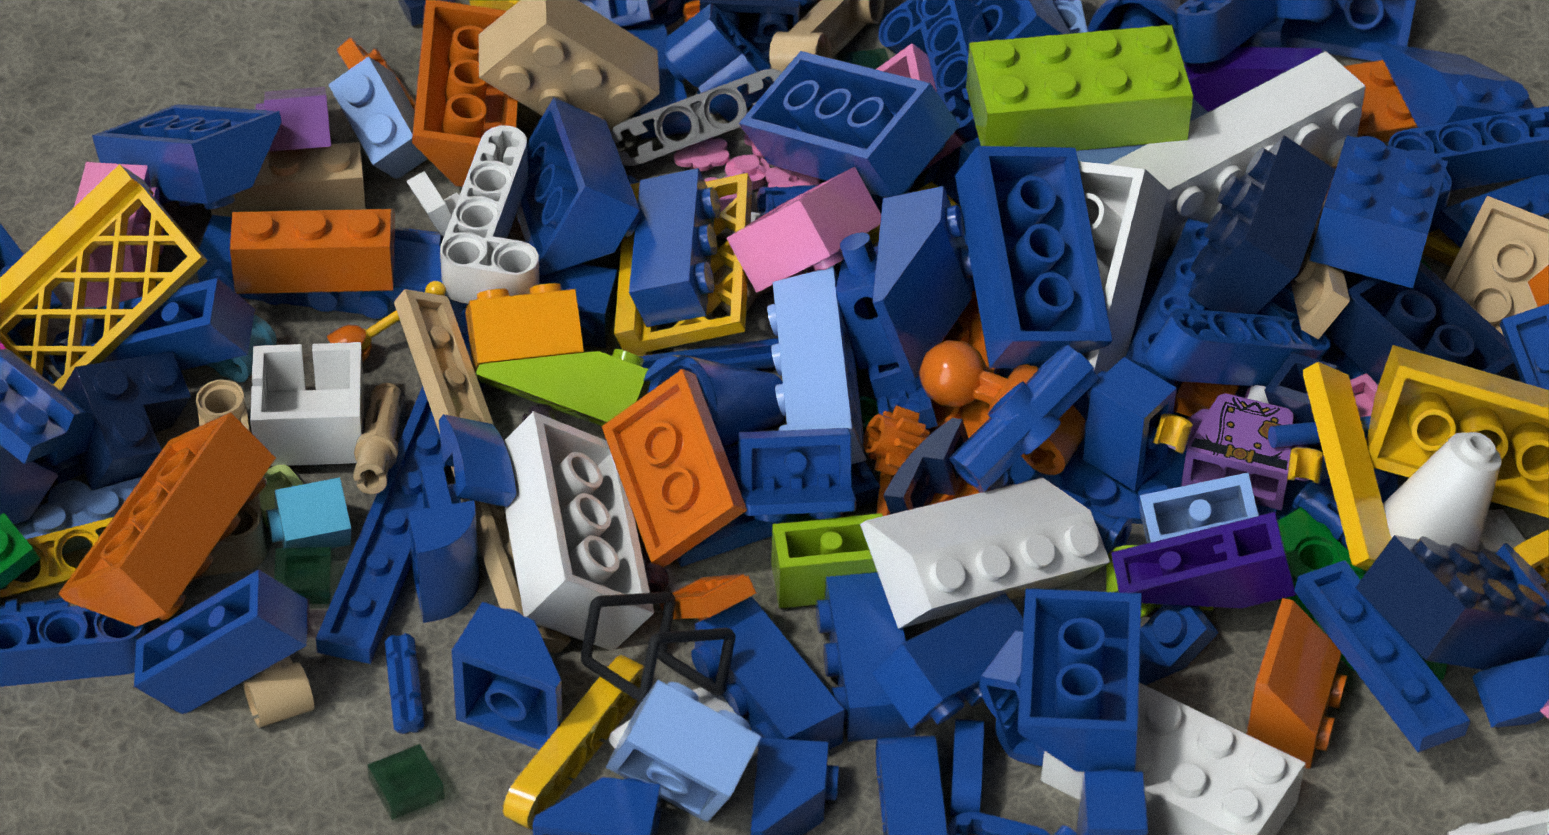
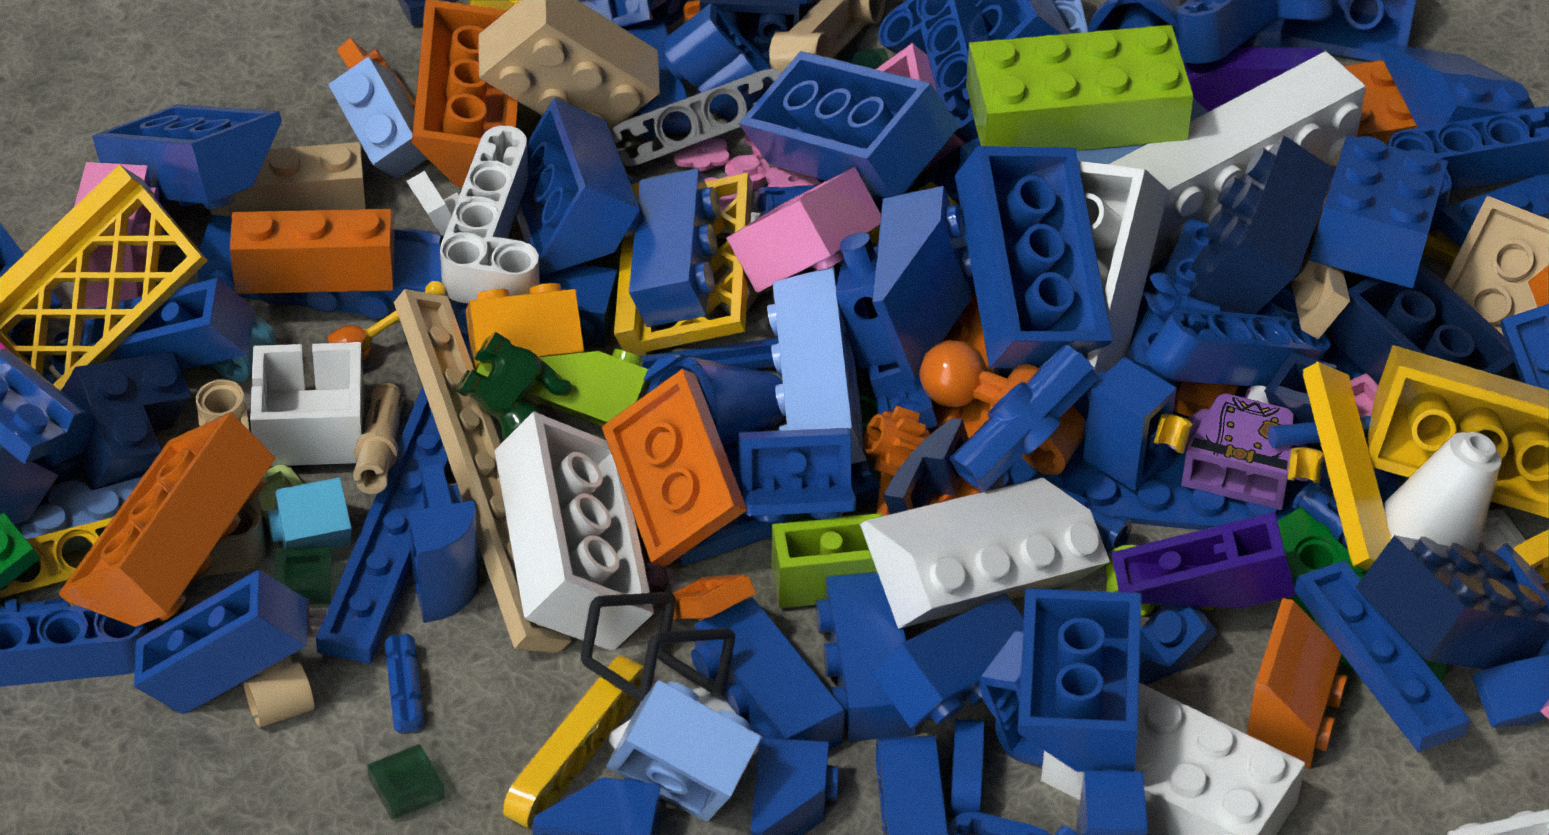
medium lavender brick [255,87,331,152] -> none
blue slope [439,414,517,507] -> none
blue slope [451,602,563,750] -> none
light blue brick [1139,472,1259,543] -> none
none -> dark green animal [455,332,572,440]
none -> blue hand [1143,273,1220,315]

